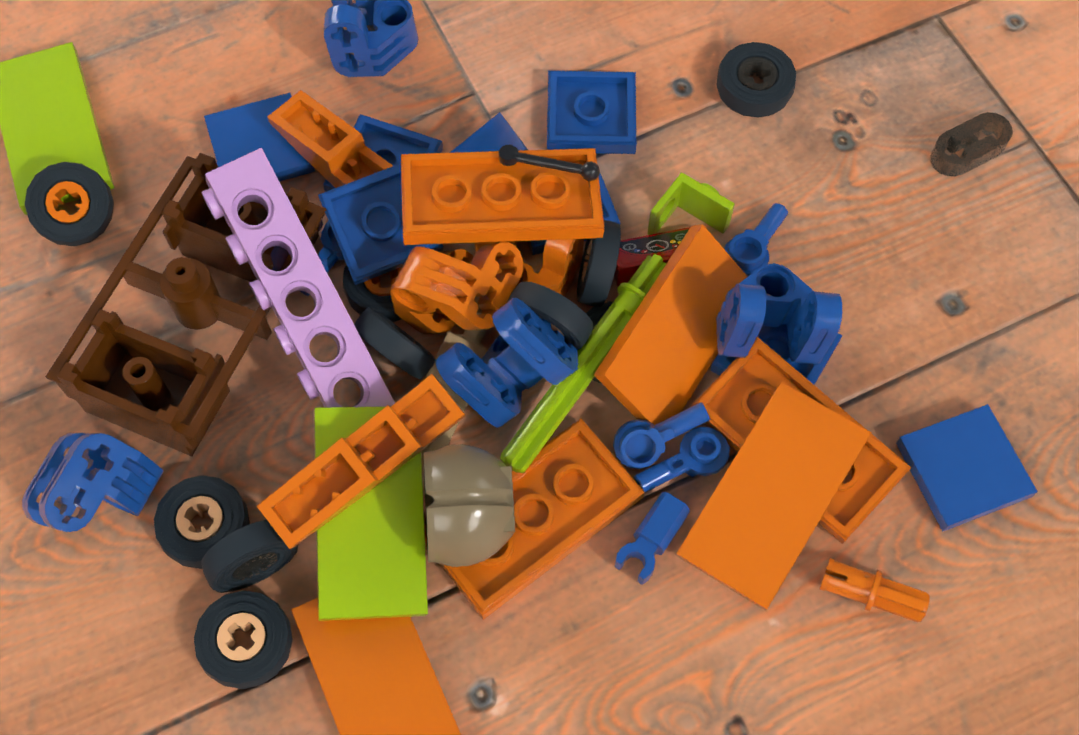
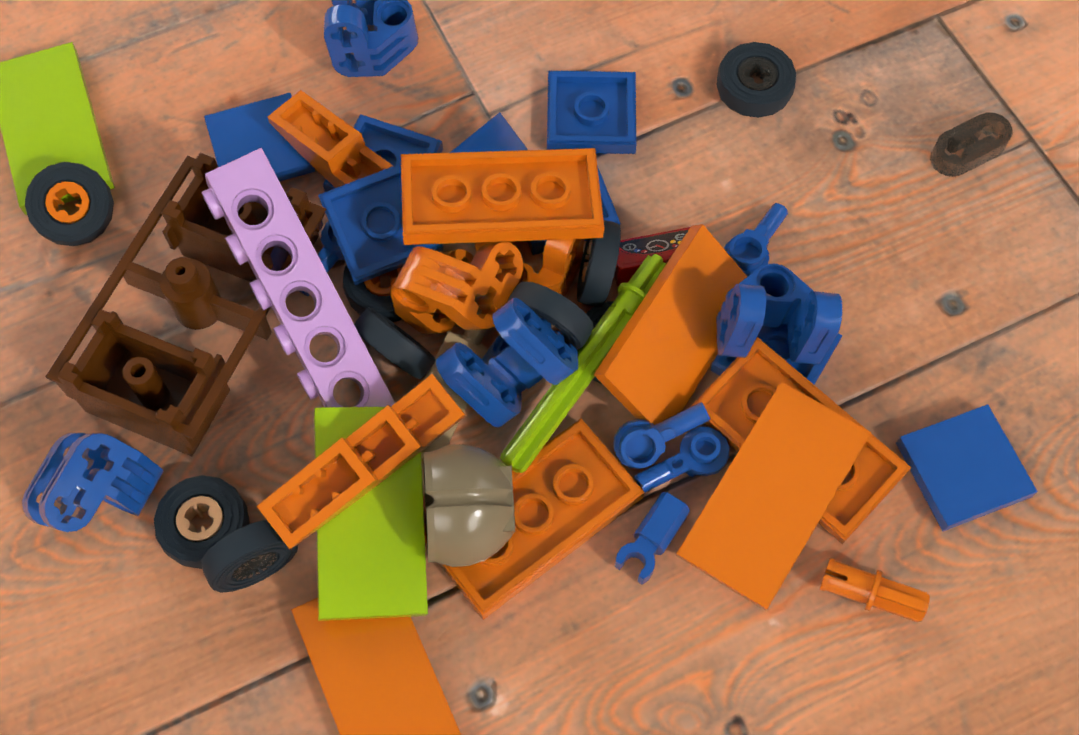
black bush [194,590,293,689] -> none
black hinge [499,145,600,181] -> none
lime bracket [647,172,735,235] -> none

